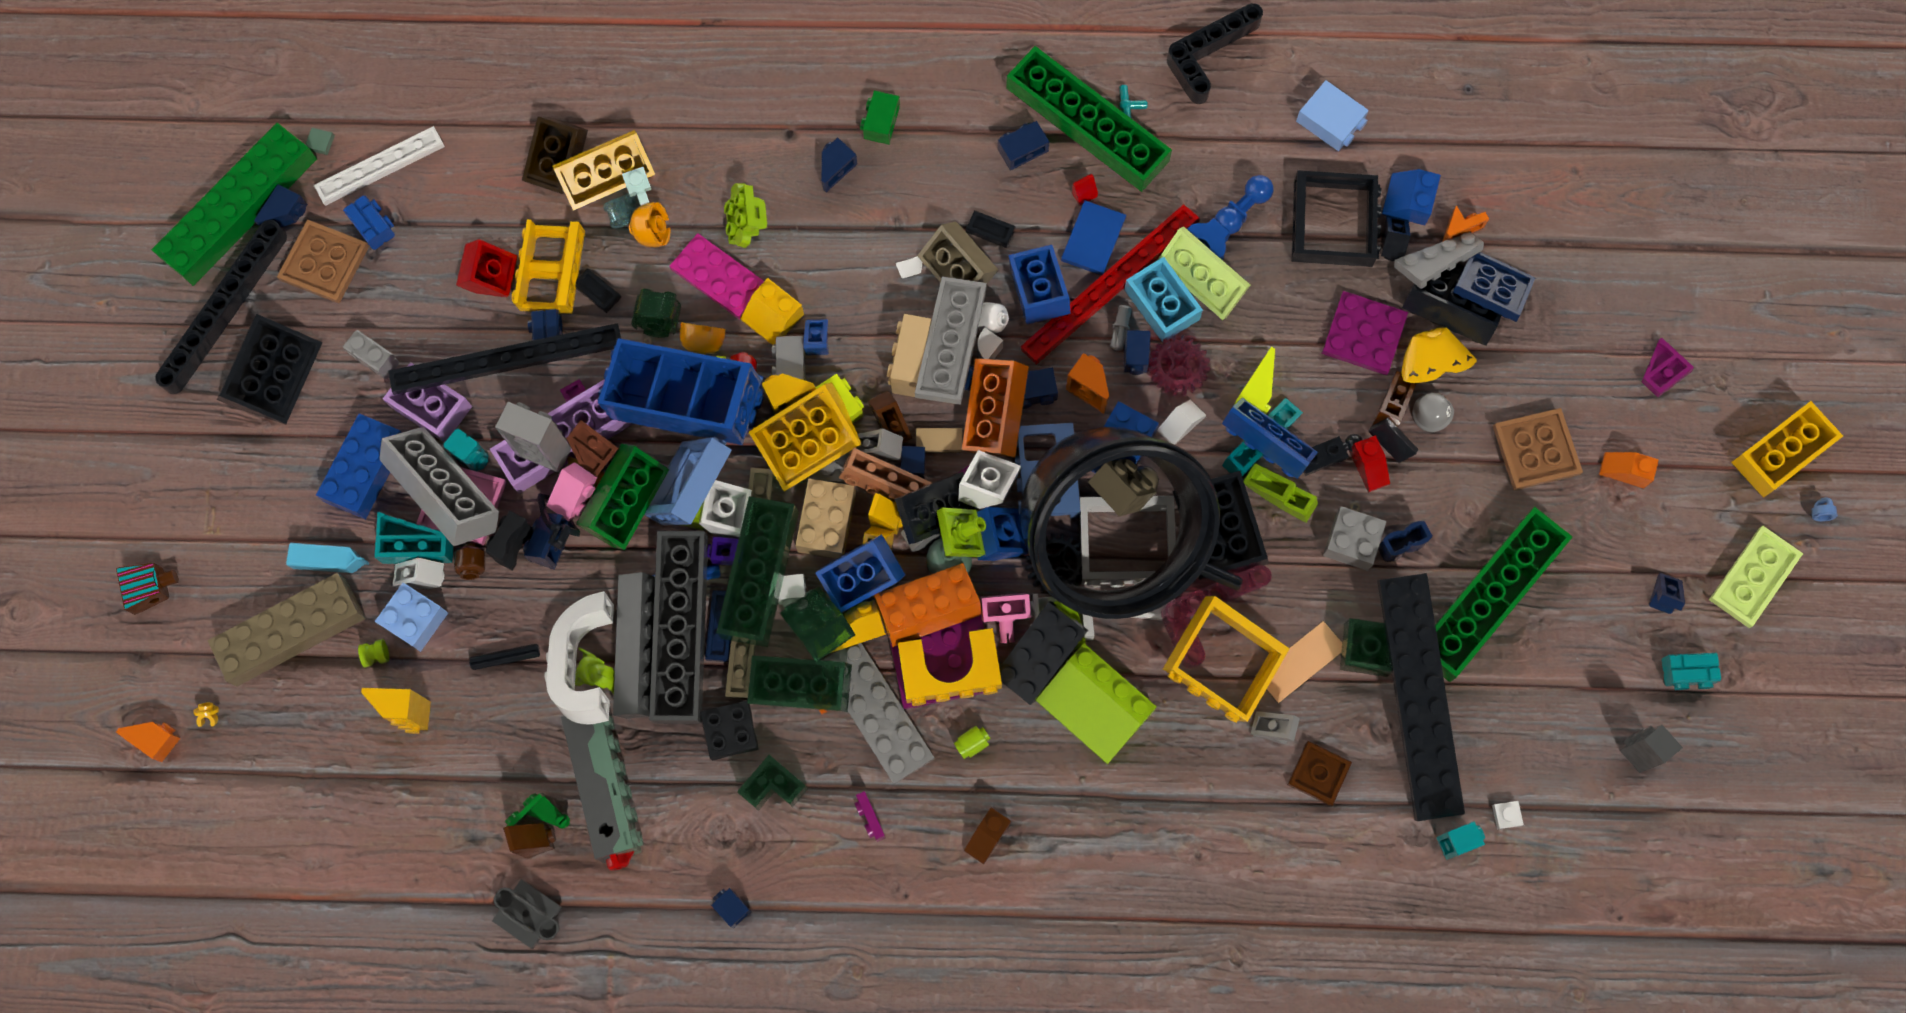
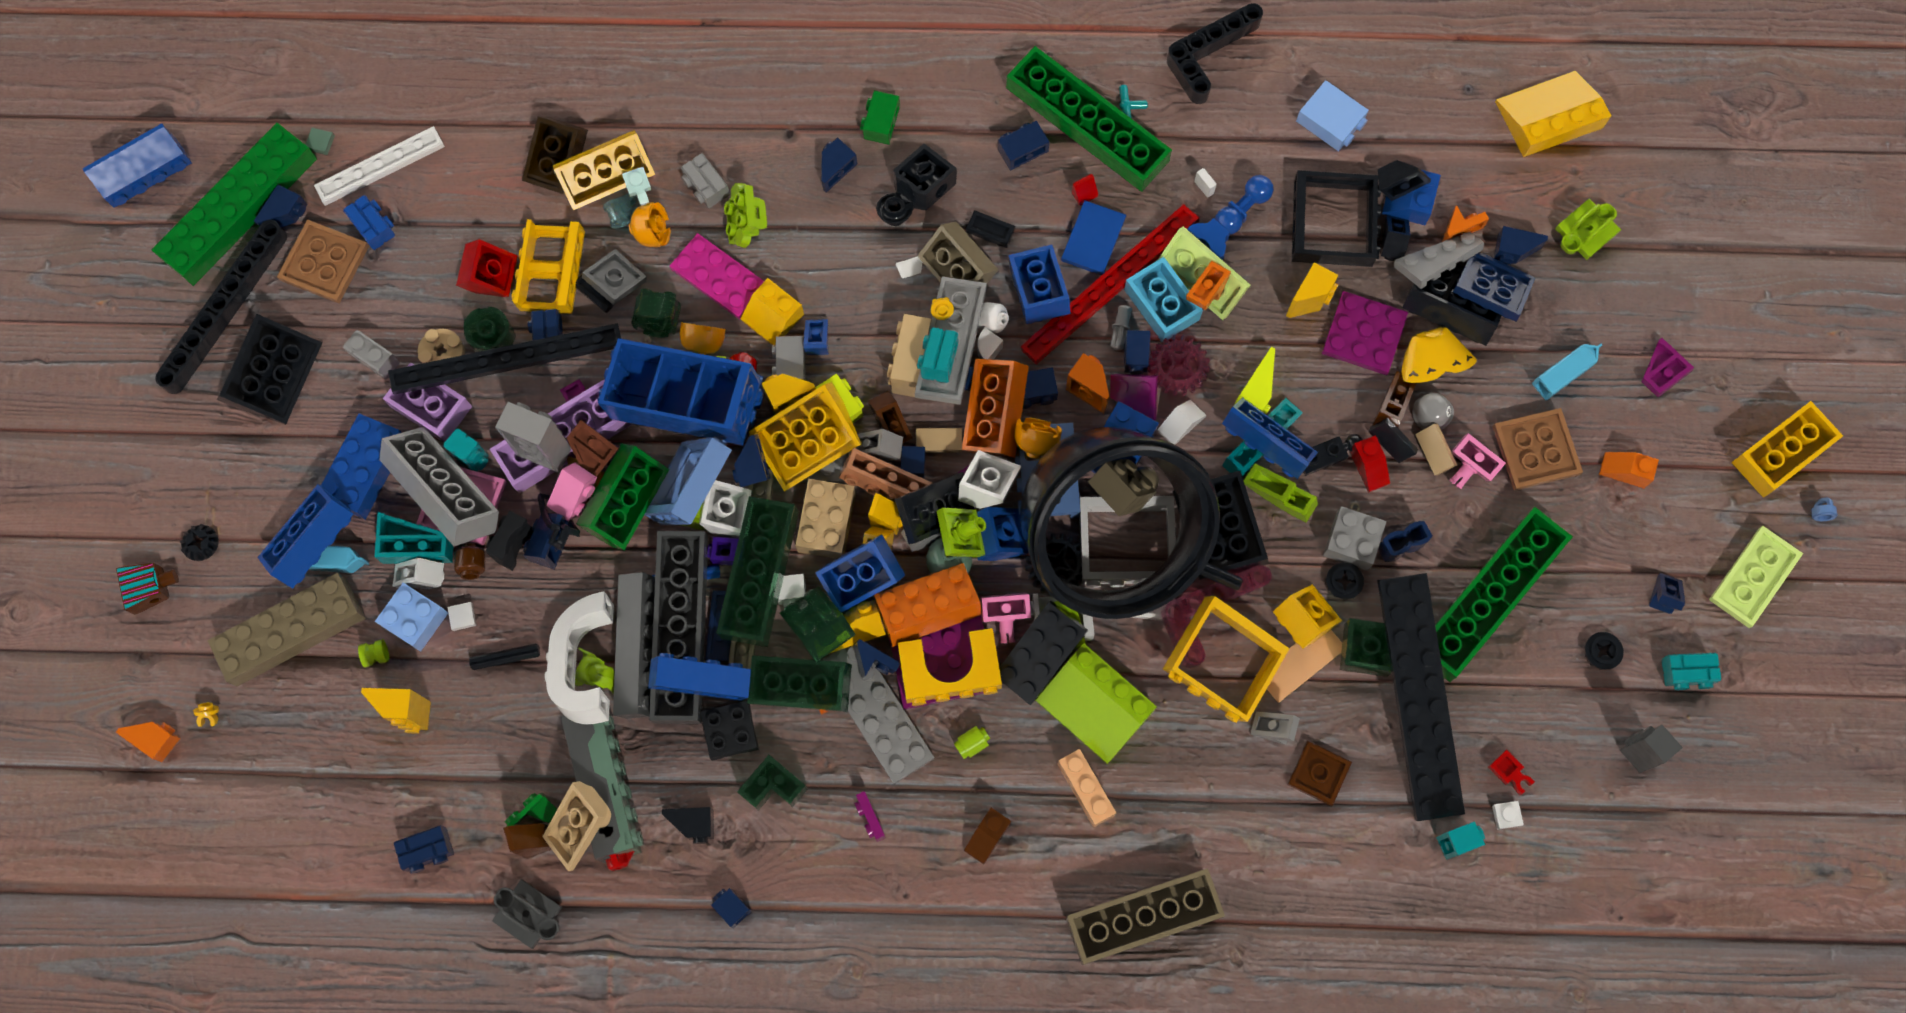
none -> slope [82,124,192,208]
none -> black gear [180,524,219,561]
none -> blue slope [258,484,354,589]
none -> dark blue brick [394,825,454,874]
none -> tan plate [418,329,465,363]
none -> white tile [448,602,476,631]
none -> clear green brick [463,307,516,352]
none -> tan slope [542,781,611,871]
none -> dark grey plate [582,249,647,305]
none -> blue brick [648,653,751,700]
none -> black slope [662,807,714,844]
none -> light grey brick [681,153,730,208]
none -> dark blue slope [732,434,771,487]
none -> dark blue slope [853,639,901,678]
none -> black brick [876,143,957,226]
none -> teal brick [917,327,959,383]
none -> yellow plate [930,297,954,320]
none -> light orange cylinder [1014,418,1062,459]
none -> light nougat brick [1057,749,1116,828]
none -> dark tan brick [1066,868,1225,965]
none -> magenta wing [1110,374,1158,421]
none -> orange slope [1186,261,1231,310]
none -> white tile [1194,168,1216,198]
none -> yellow slope [1273,584,1342,649]
none -> yellow slope [1286,262,1339,318]
none -> black gear [1325,562,1364,600]
none -> black slope [1377,160,1431,201]
none -> tan tile [1415,424,1457,476]
none -> bright pink brick [1449,433,1506,489]
none -> red plate [1488,750,1535,795]
none -> dark blue slope [1494,226,1548,264]
none -> yellow slope [1495,71,1611,157]
none -> medium azure piece [1532,344,1602,400]
none -> lime piece [1555,199,1621,260]
none -> black gear [1584,632,1624,670]

